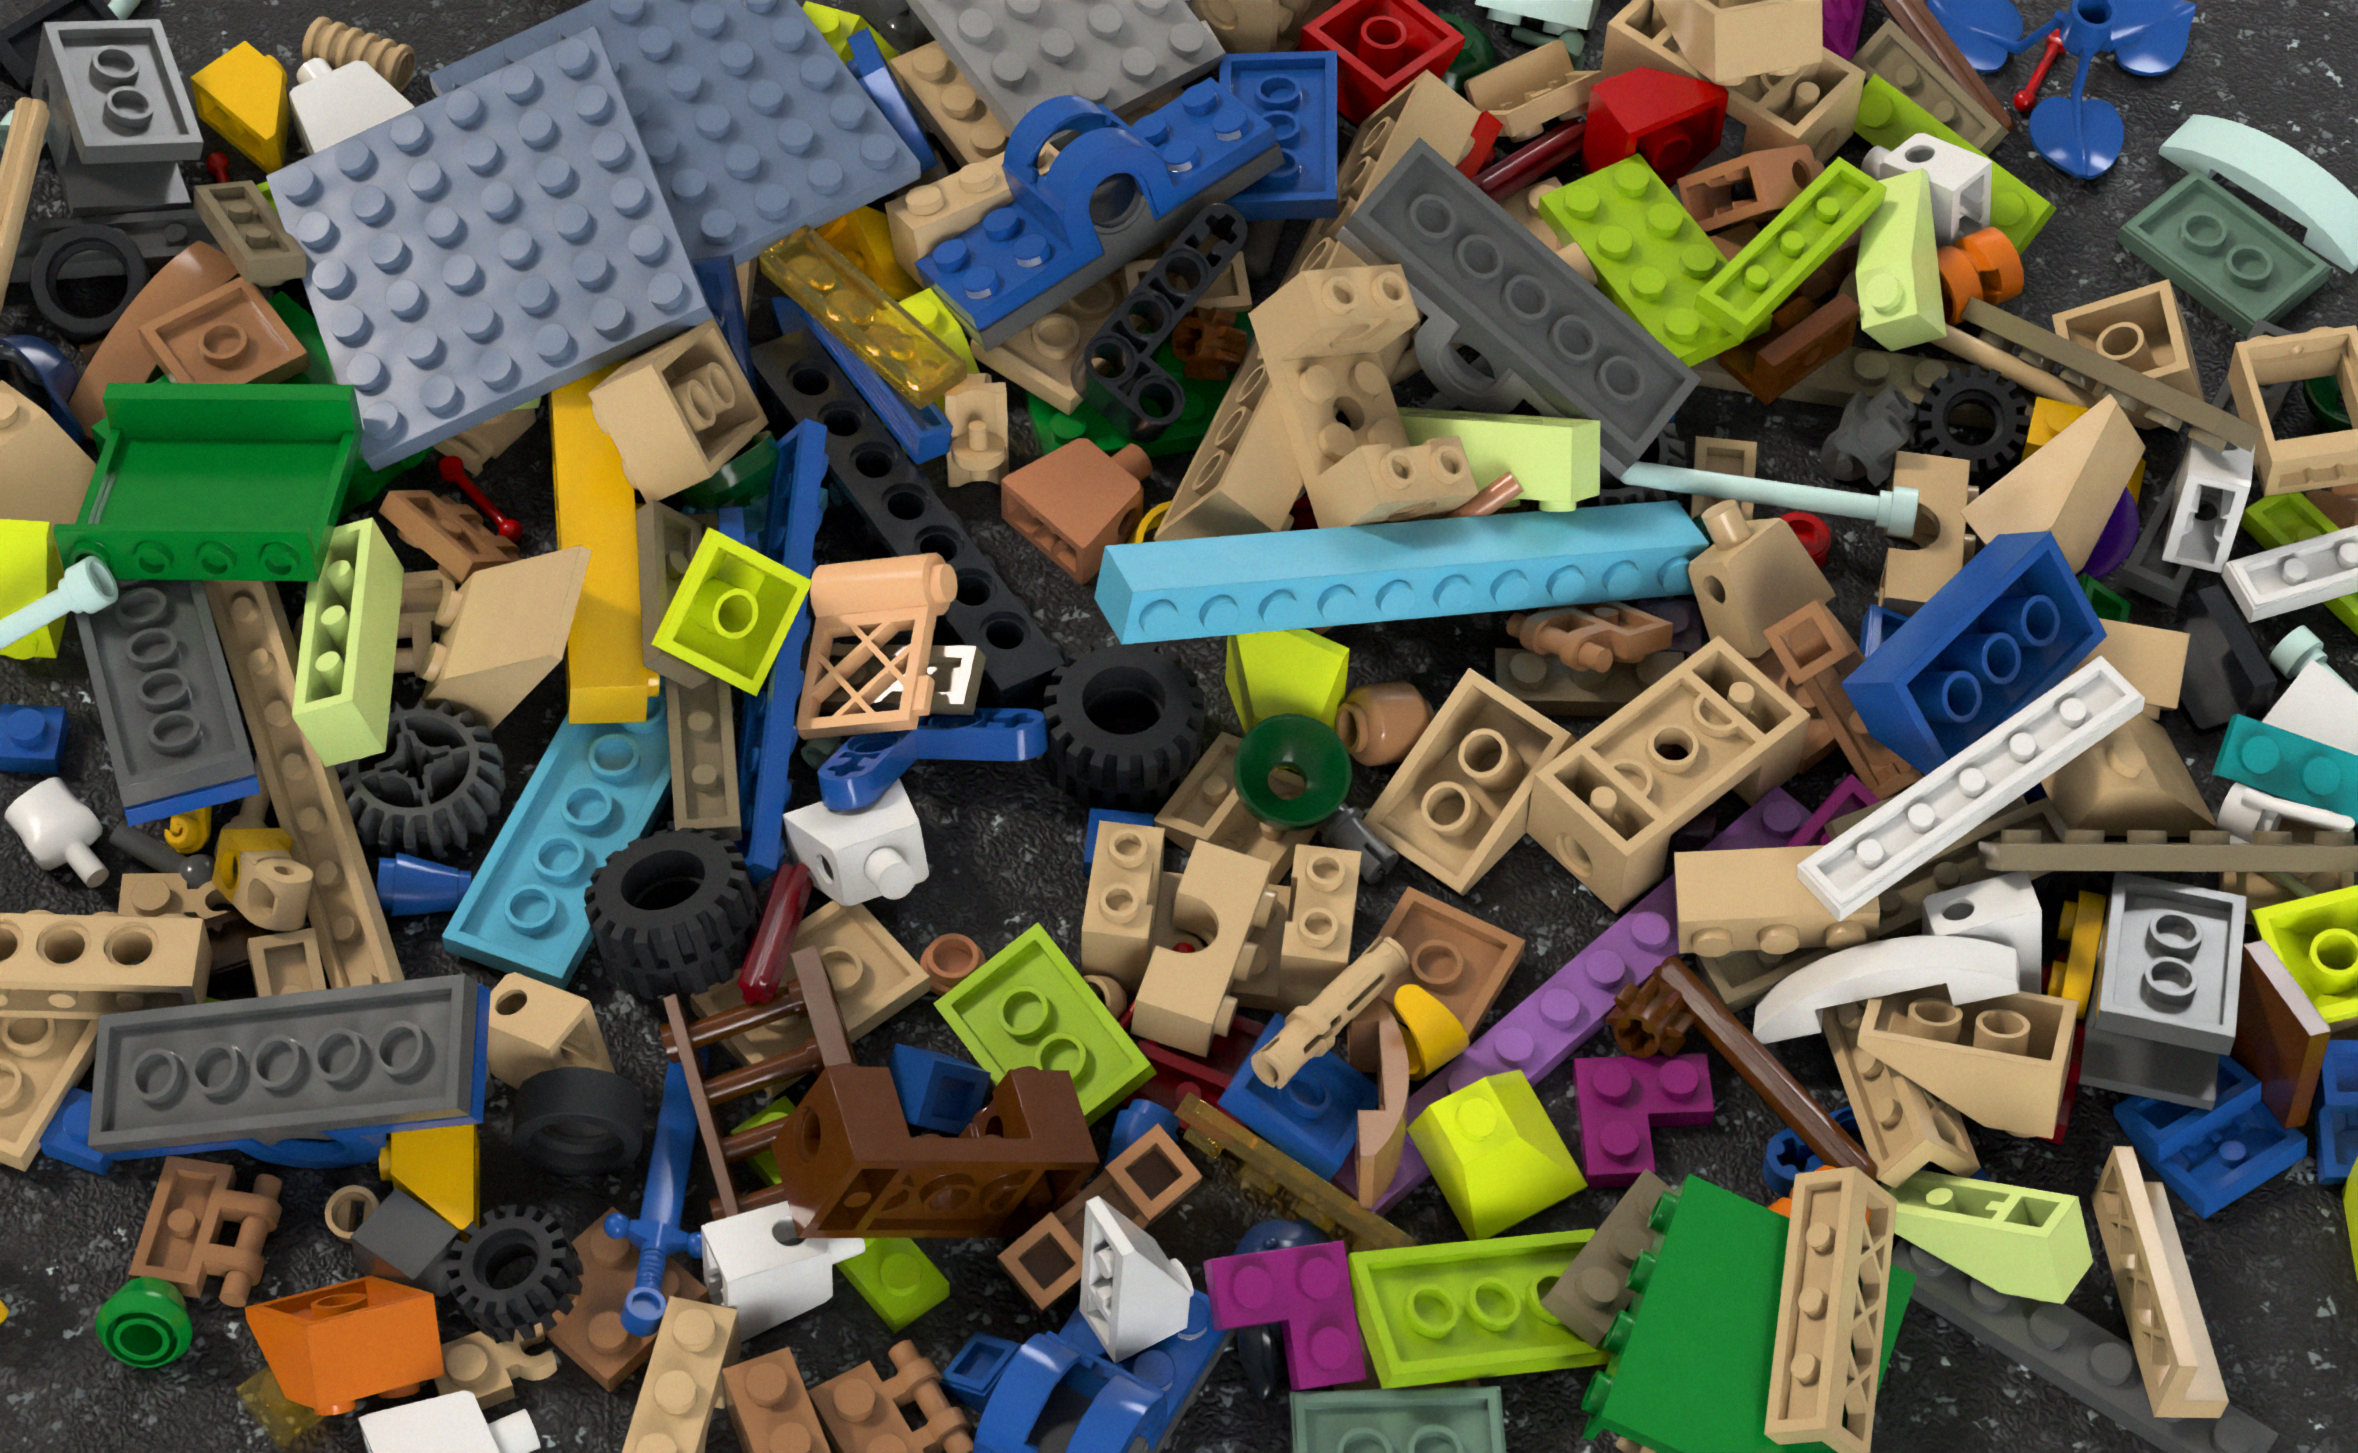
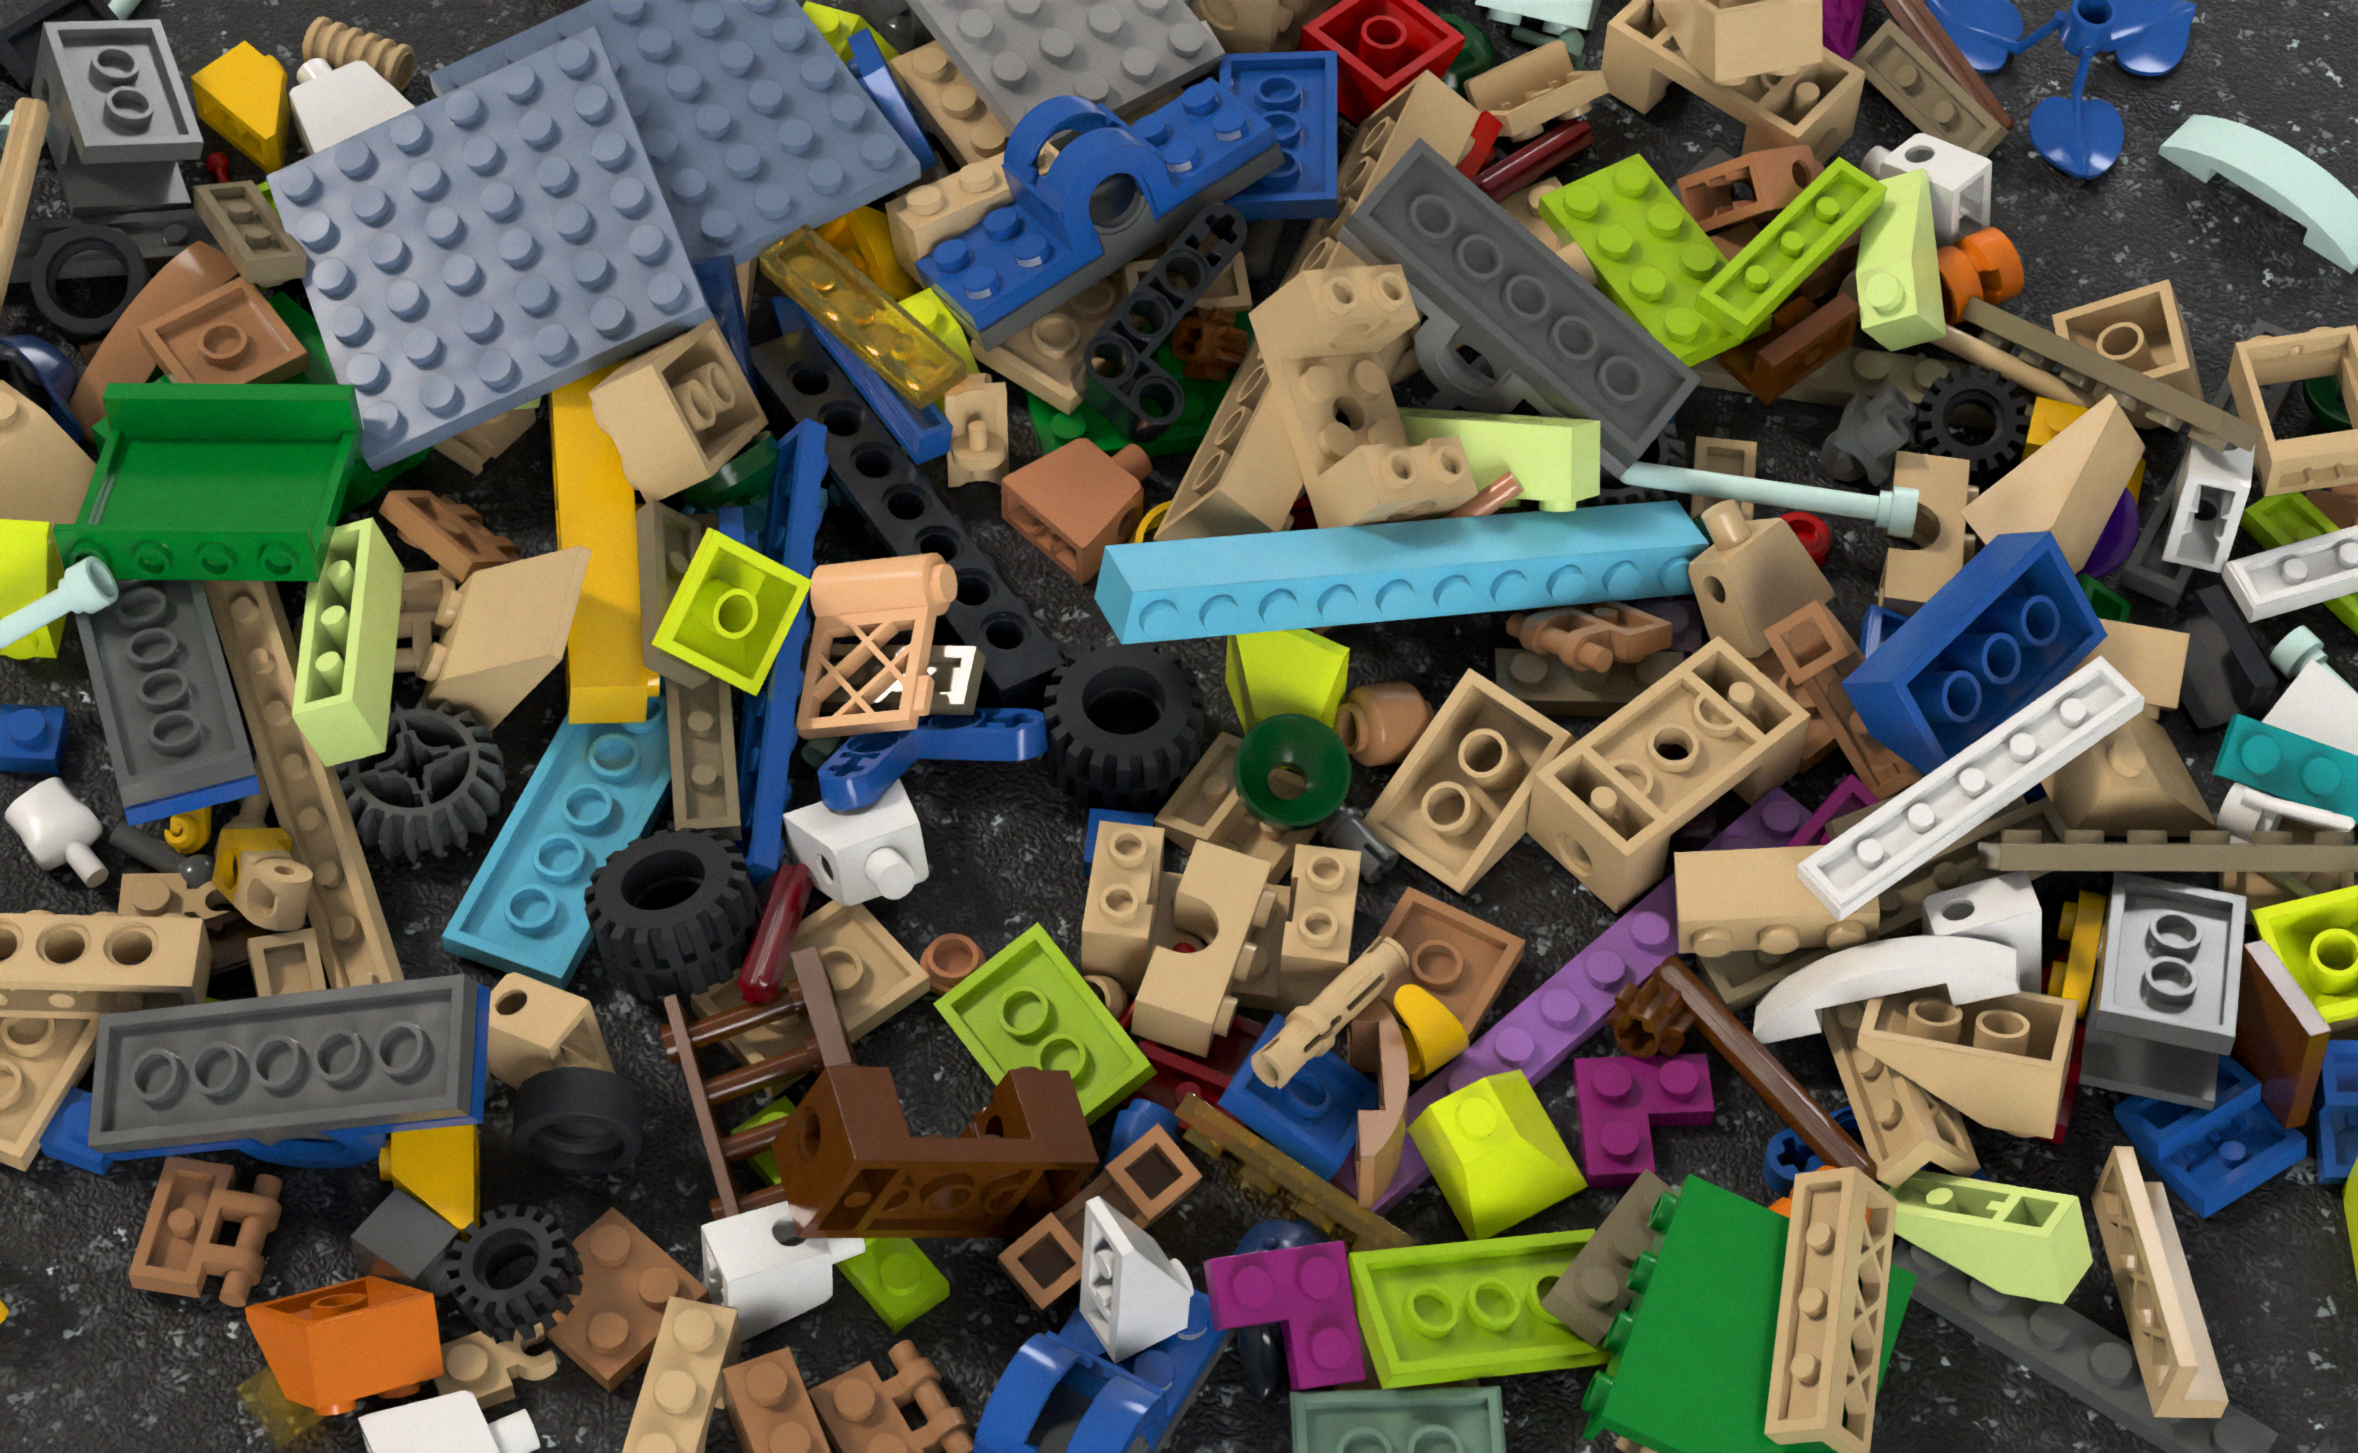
green cone [96,1277,193,1368] -> none
tan hinge [325,1185,381,1244] -> none
blue cone [376,852,471,917] -> none
red hinge [439,456,523,543] -> none
blue sword [603,1045,710,1337] -> none
blue panel [889,1043,991,1135] -> none
blue slope [939,1331,1023,1415] -> none
red slope [1580,66,1729,189] -> none
lime plate [1854,73,2057,256] -> none
red hinge [2013,29,2066,113] -> none
sand green tile [2117,168,2332,337] -> none

